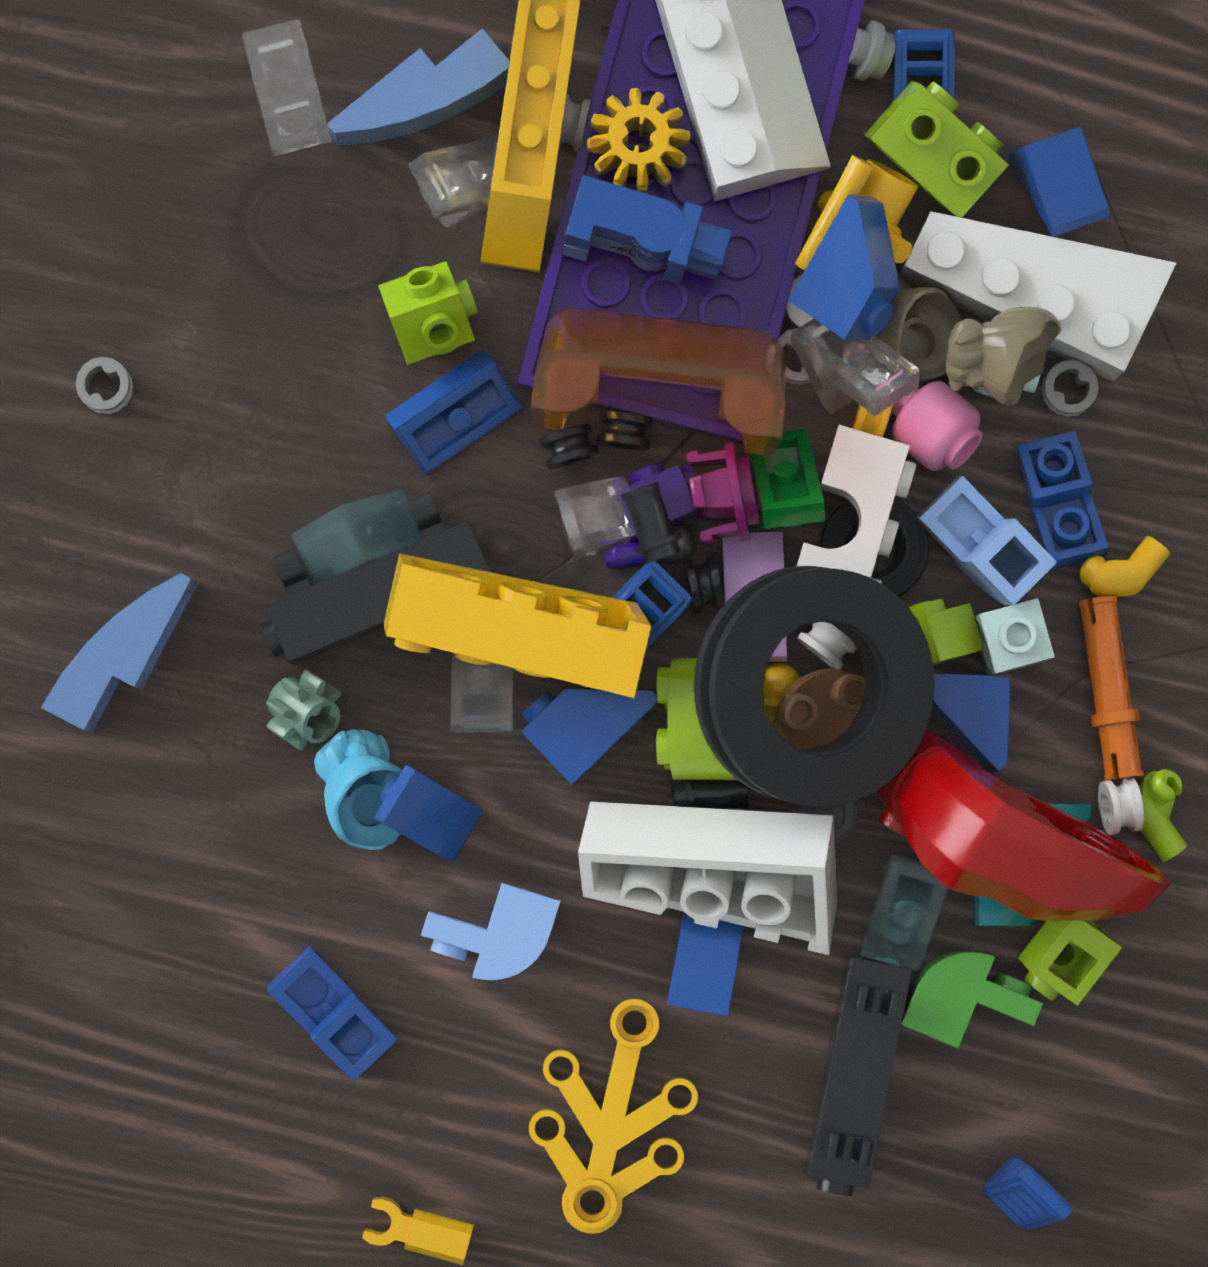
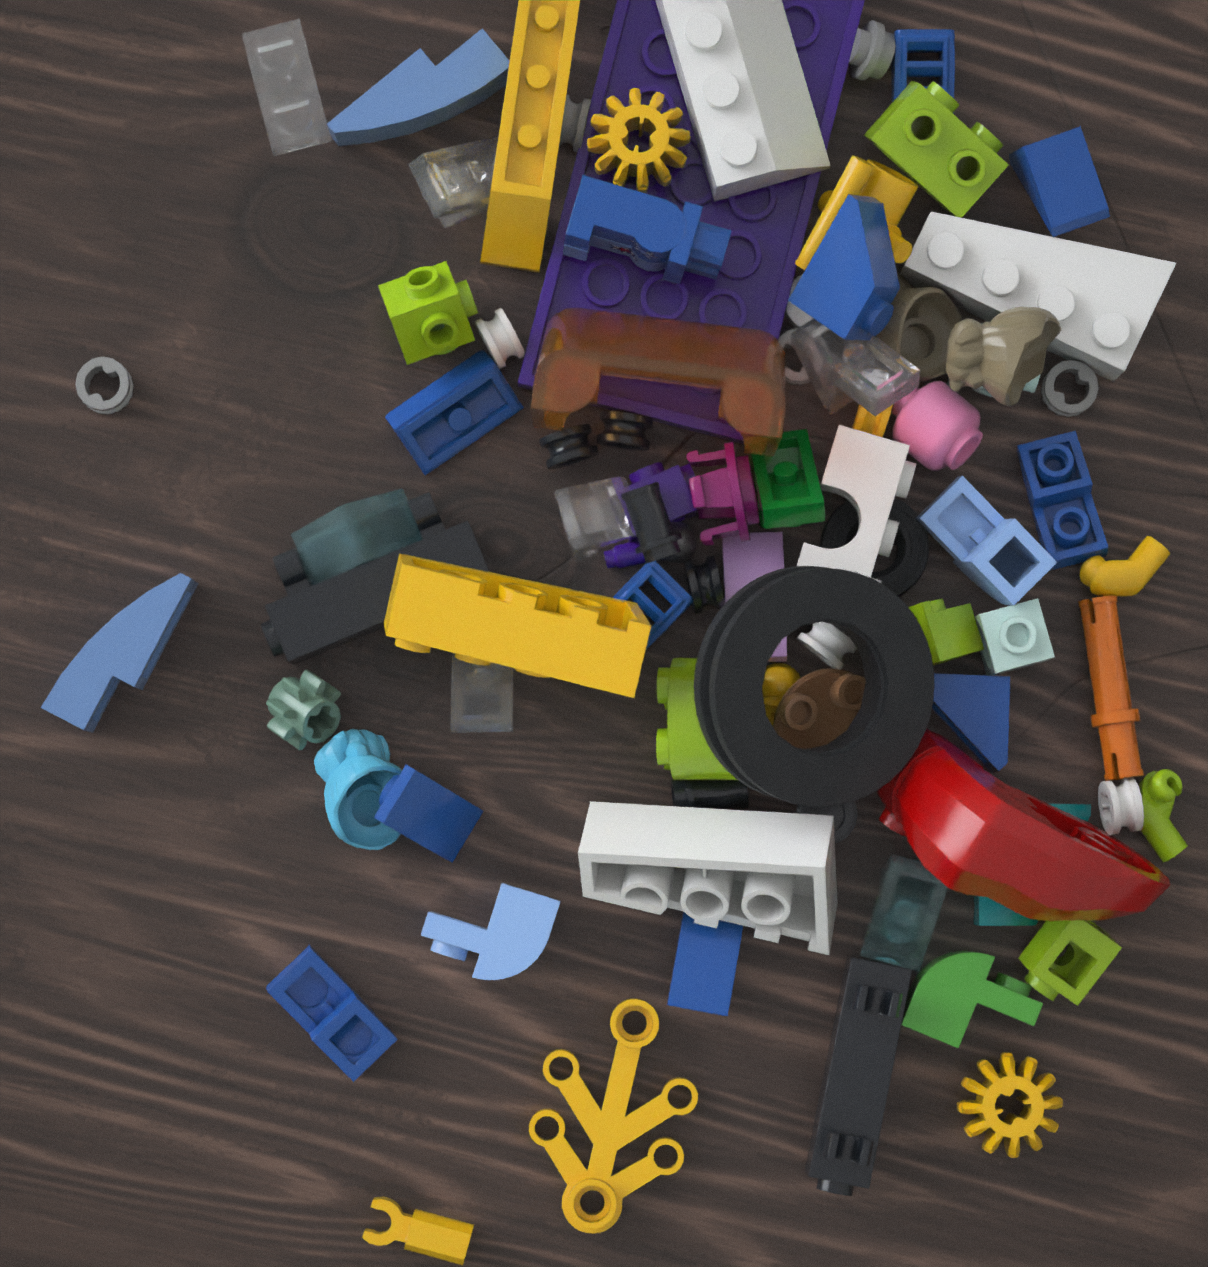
blue slope [521,689,658,785] -> none
blue slope [983,1156,1072,1230] -> none
none -> white bush [474,308,525,370]
none -> yellow gear [957,1052,1063,1158]

